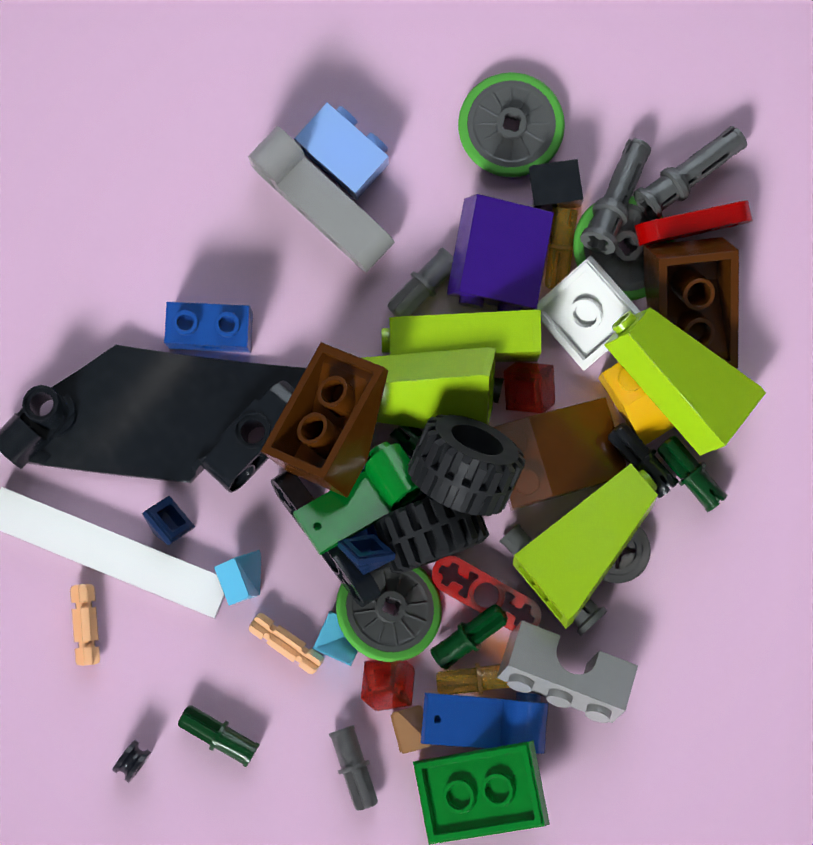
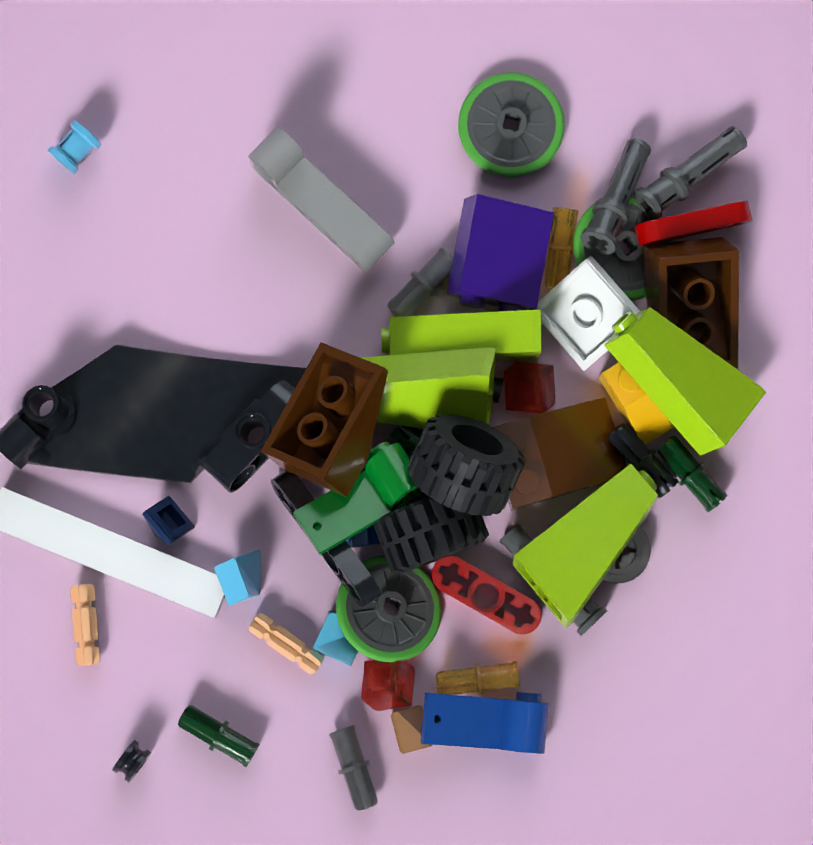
blue brick [164,302,253,353] -> none
light blue brick [294,102,389,200] -> none
dark blue slope [338,534,395,575] -> none
green tile [413,740,550,845] -> none
dark green axle [430,604,508,670] -> none
light grey arch [497,621,638,723] -> none
black panel [529,159,583,211] -> none
none -> medium azure bush [47,120,101,174]

